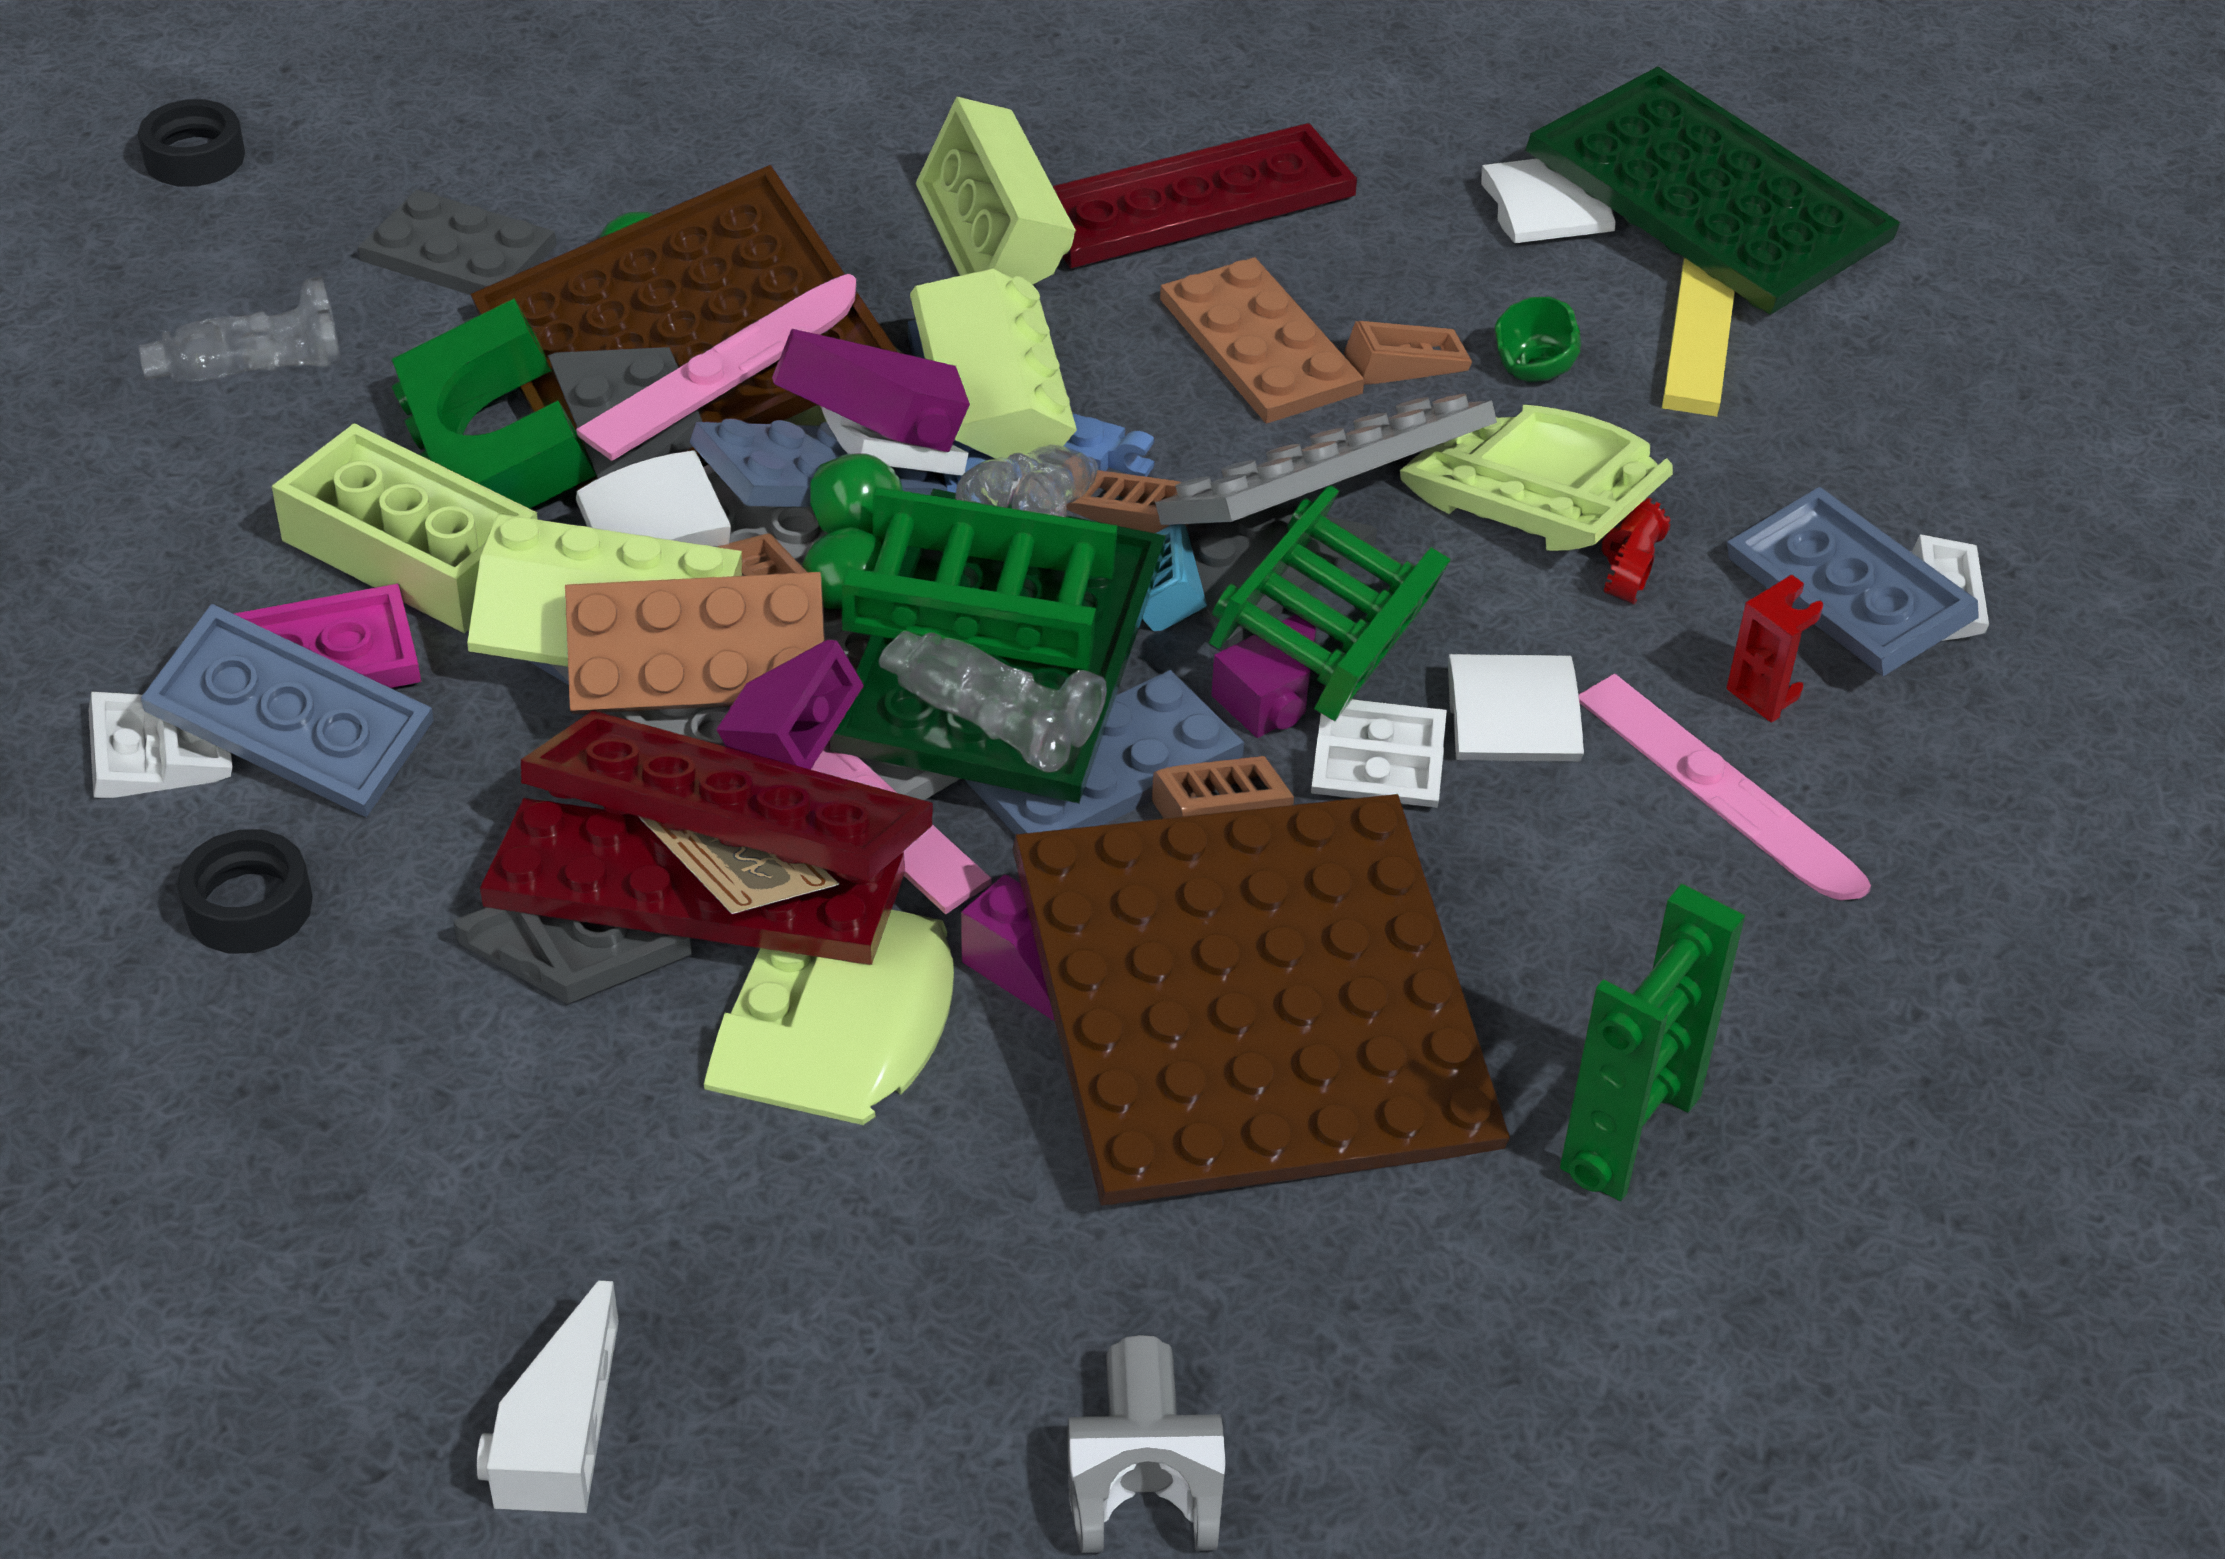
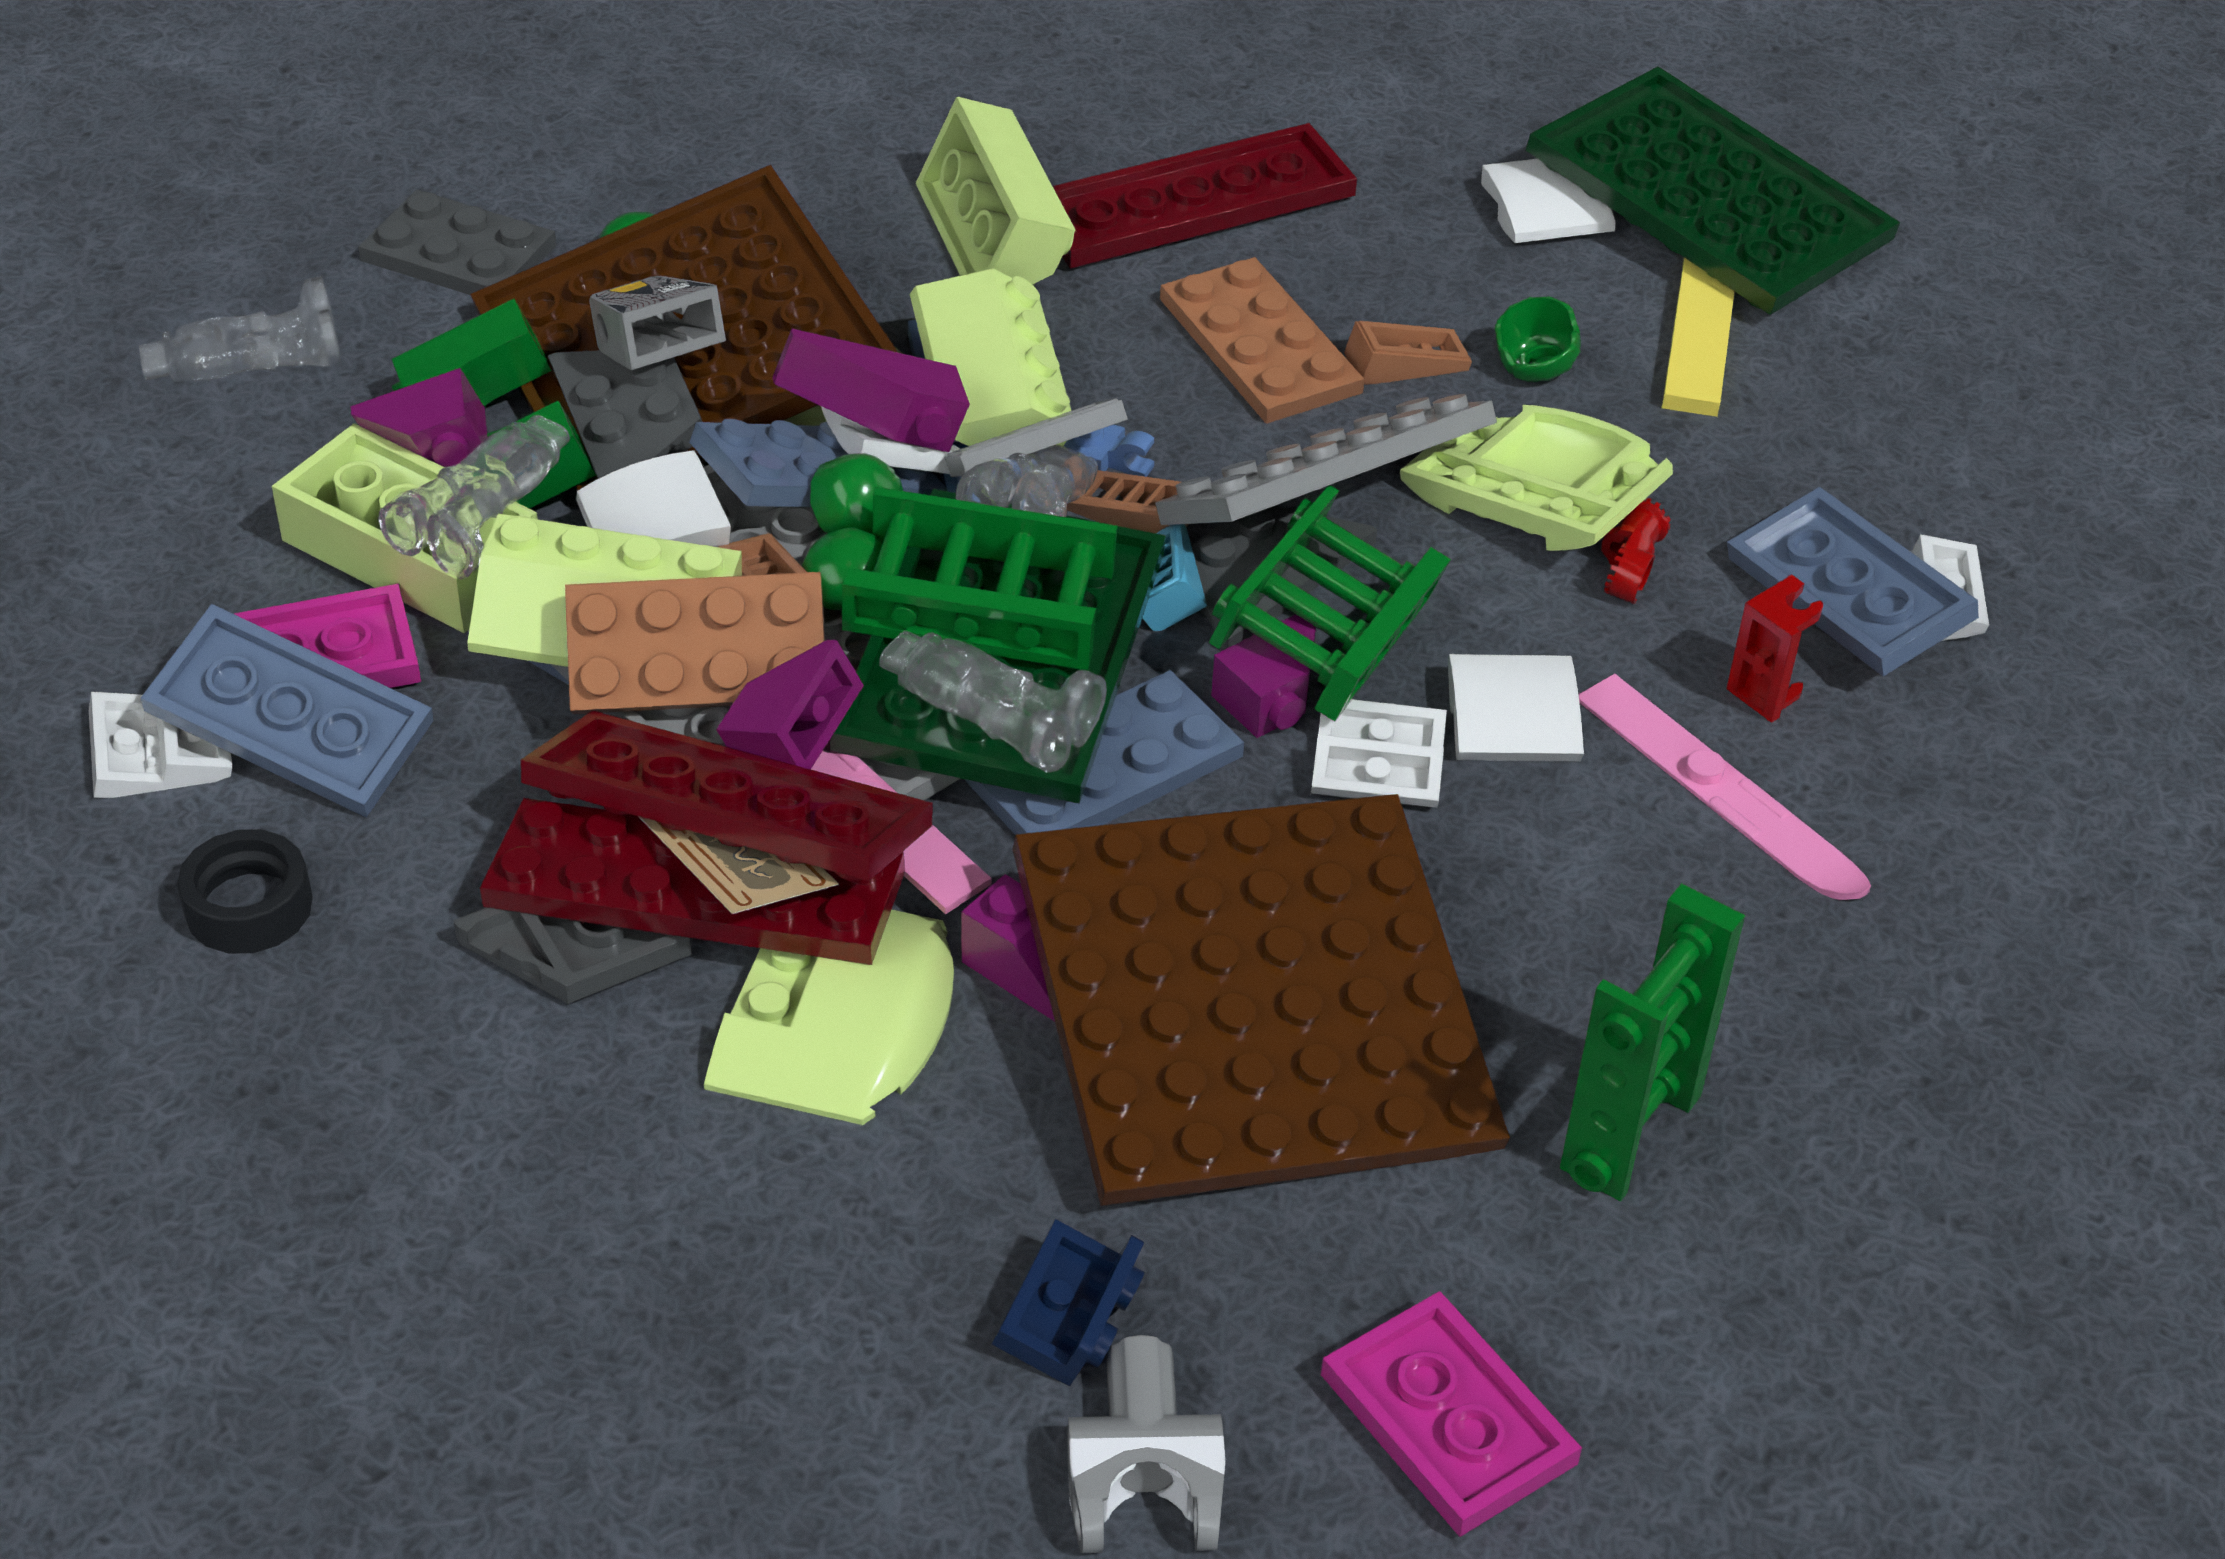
black tyre [138,99,245,187] -> none
white slope [477,1281,619,1513] -> none
bright pink piece [576,274,857,461] -> none
nougat slope [1152,756,1294,819] -> none
none -> magenta slope [351,368,490,470]
none -> clear piece [378,415,570,579]
none -> light grey torso [589,276,726,370]
none -> light grey tile [945,398,1128,477]
none -> dark blue bracket [992,1219,1145,1386]
none -> dark pink plate [1321,1291,1582,1537]

